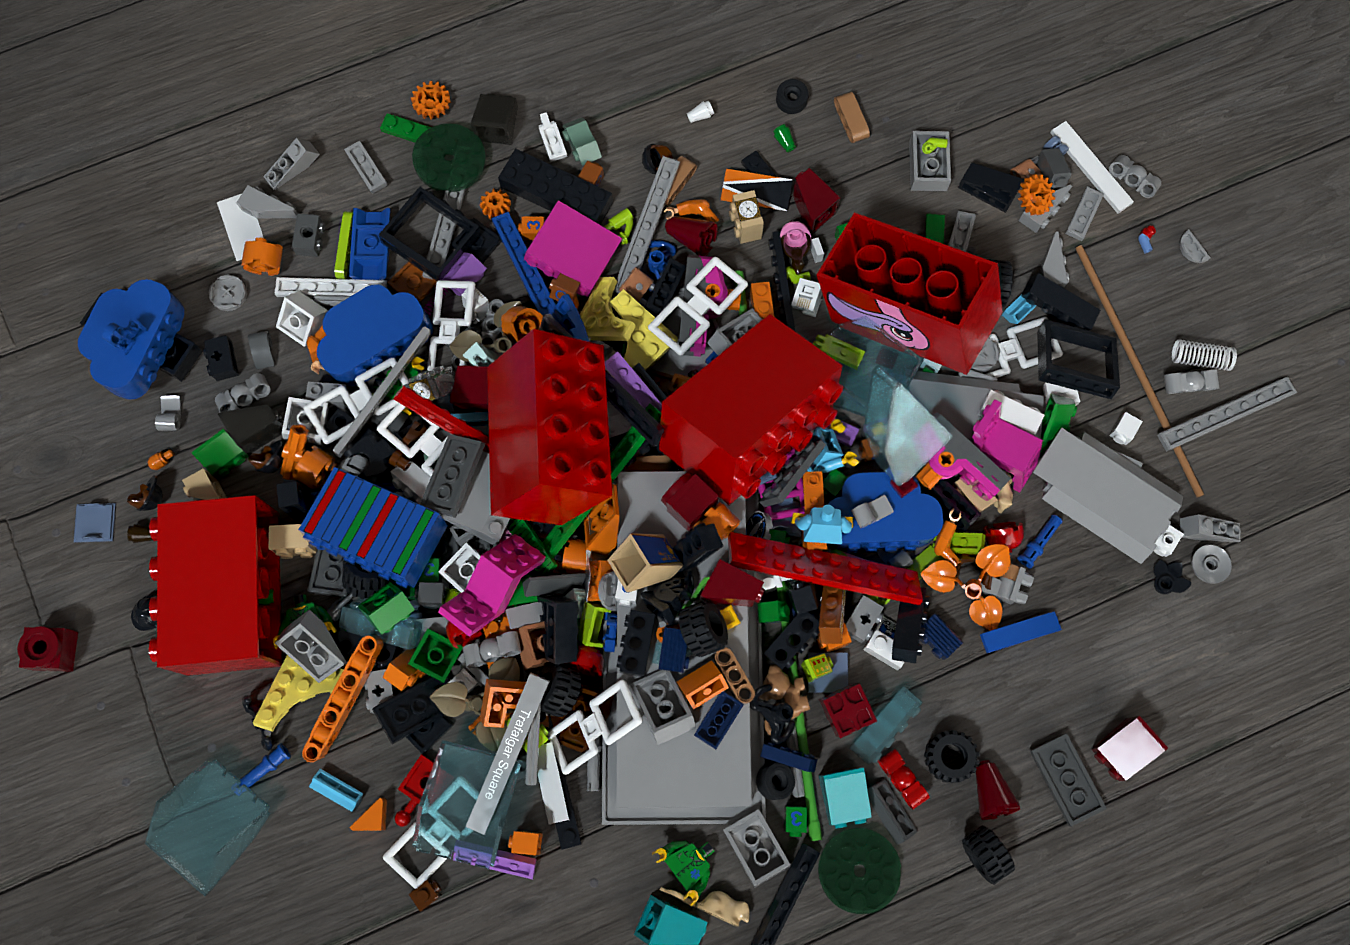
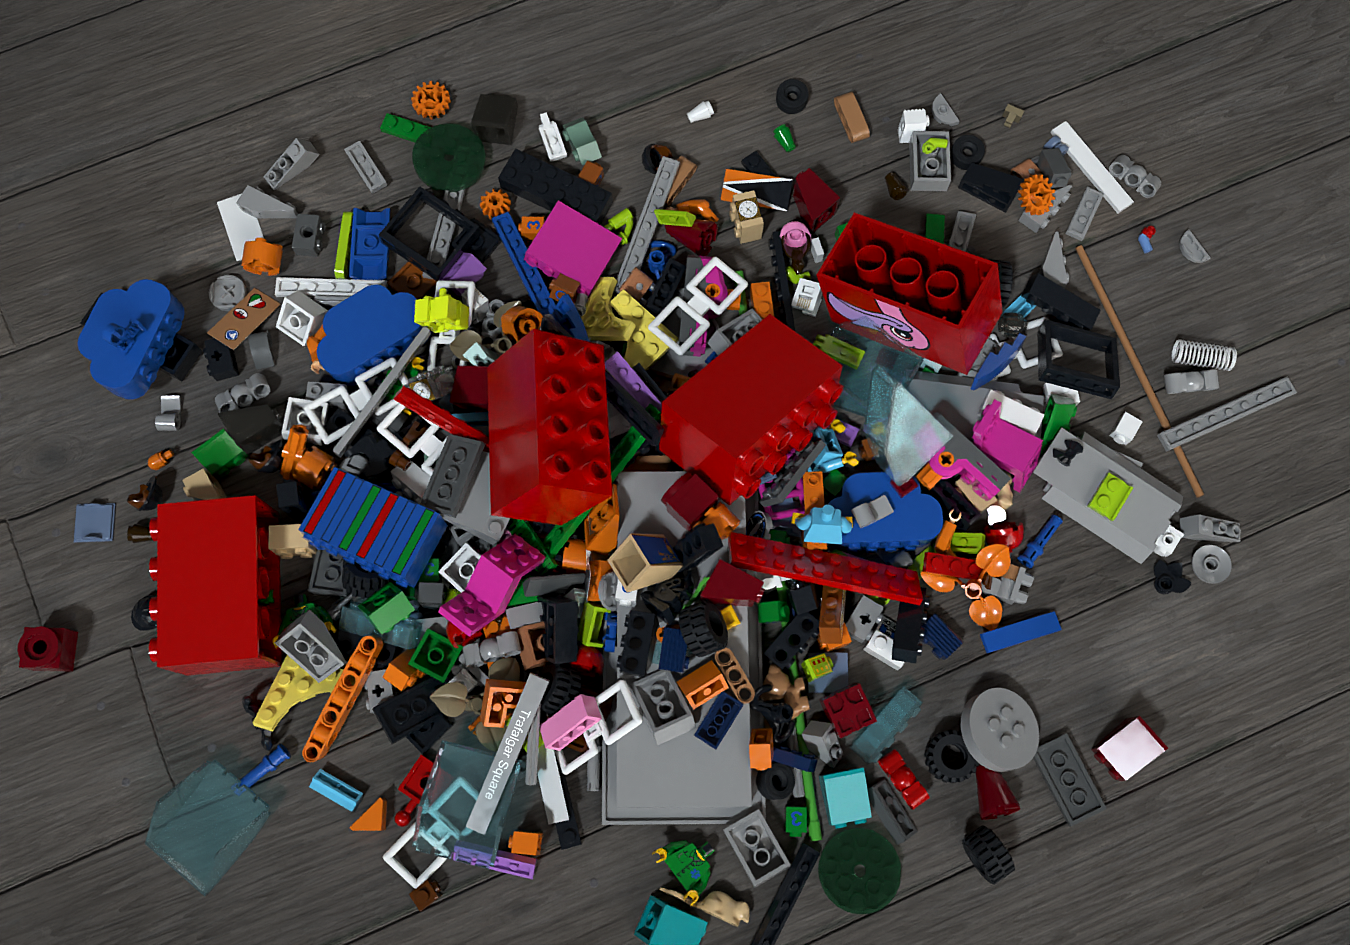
none -> medium nougat sticker [207,288,281,350]
none -> neon yellow brick [414,288,469,333]
none -> bright pink brick [540,694,602,751]
none -> light grey pin [574,293,588,317]
none -> lime slope [654,209,696,227]
none -> orange brick [749,728,774,770]
none -> light grey slope [802,720,843,768]
none -> dark brown cone [885,172,907,200]
none -> white brick [898,108,929,143]
none -> red plate [923,552,983,580]
none -> light grey plate [932,94,960,126]
none -> black tyre [950,135,985,170]
none -> light grey brick [961,688,1039,772]
none -> blue slope [971,333,1026,391]
none -> piece [988,505,1006,526]
none -> clear smoke head [998,313,1027,337]
none -> dark tan tile [1002,104,1024,128]
none -> black piece [1053,440,1083,467]
none -> lime plate [1087,473,1133,521]

